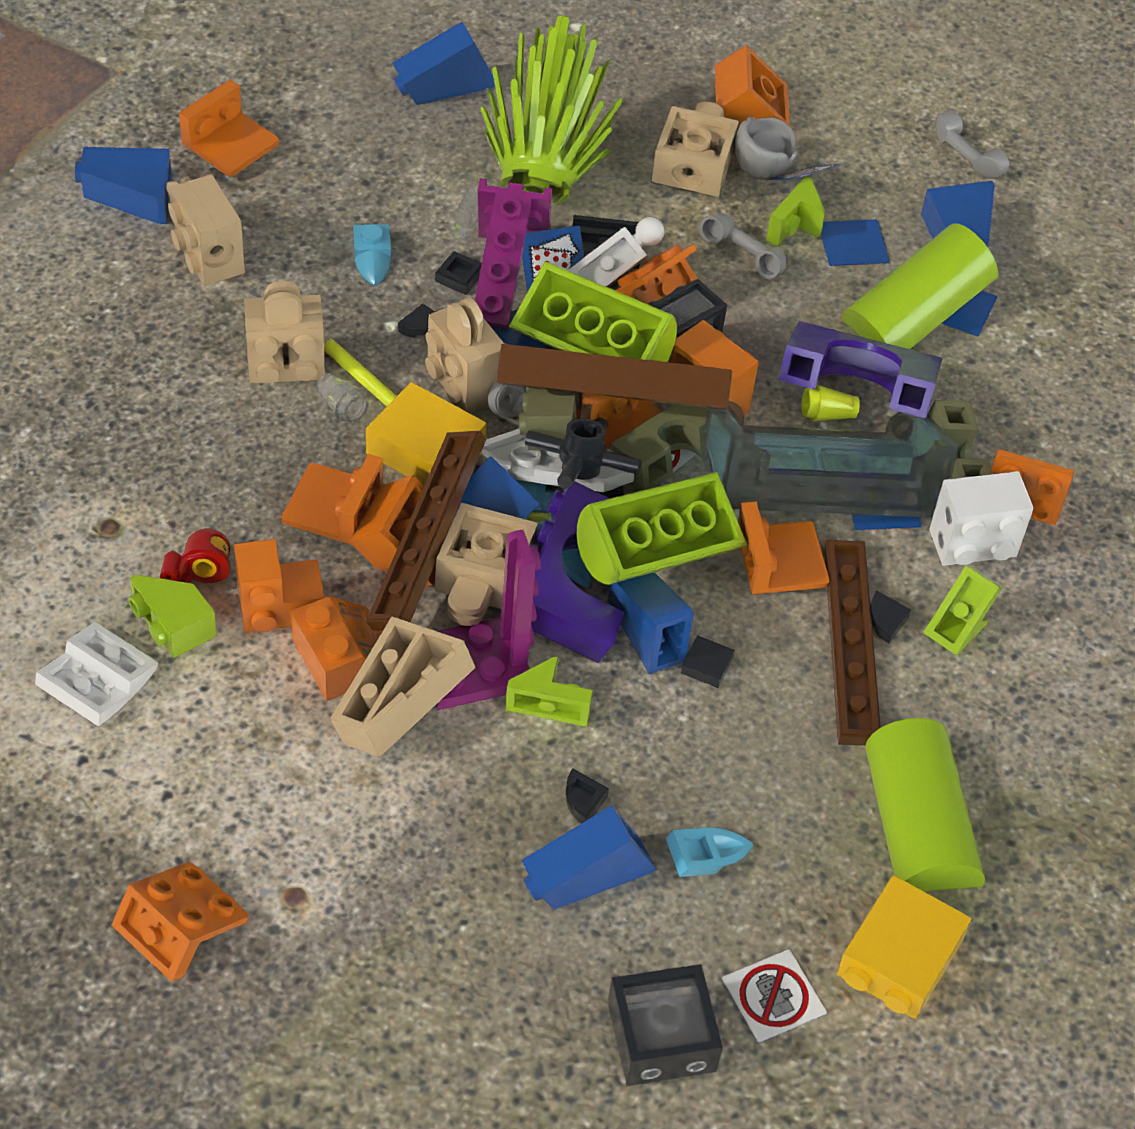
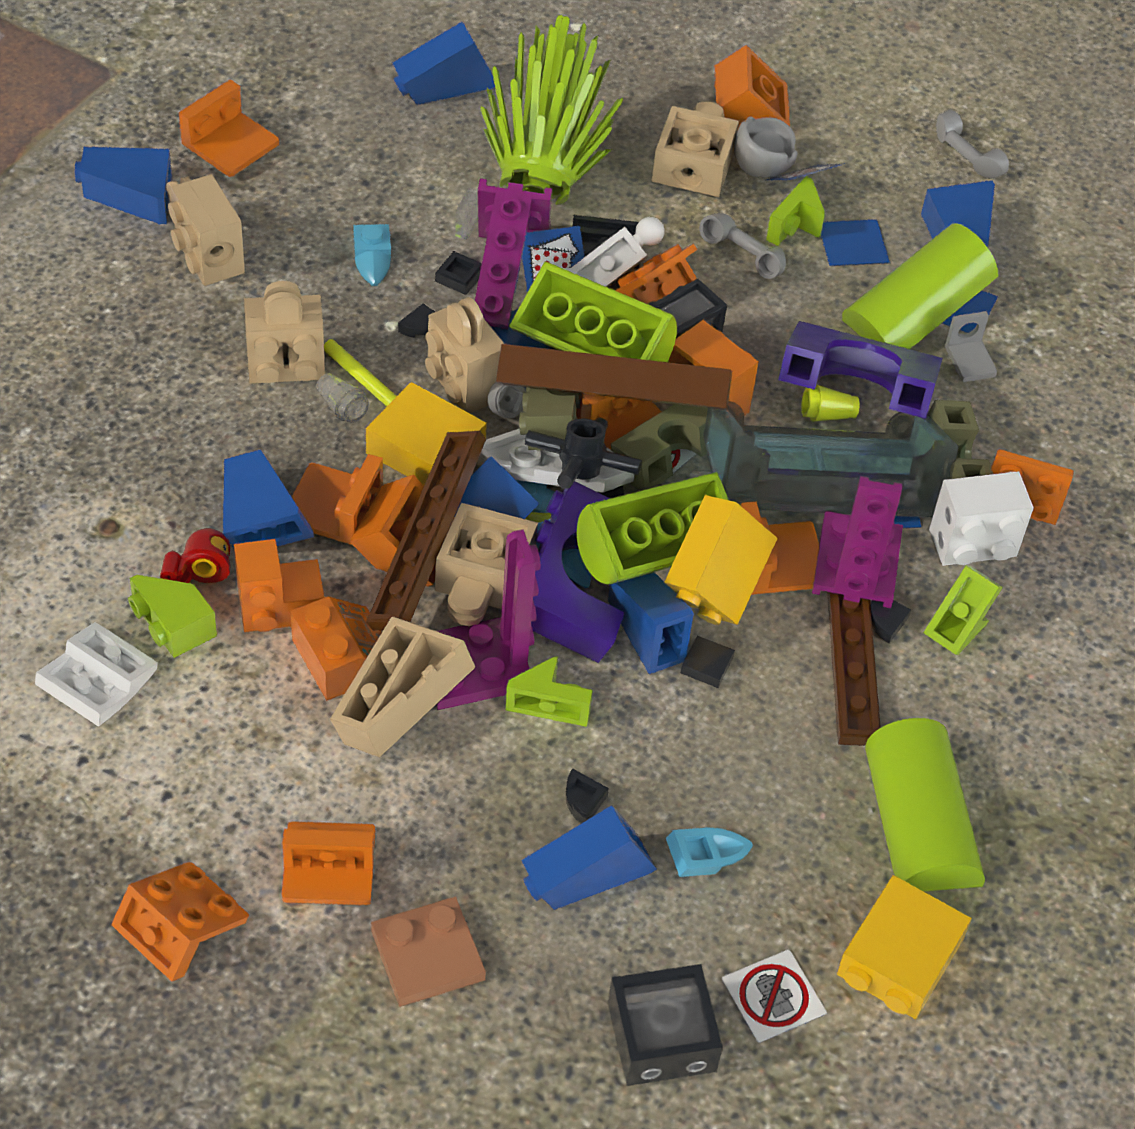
none -> blue slope [223,450,314,548]
none -> orange bracket [282,821,375,905]
none -> nougat plate [371,896,486,1007]
none -> yellow brick [664,495,777,625]
none -> magenta bracket [812,476,903,608]
none -> light grey bracket [945,311,997,382]

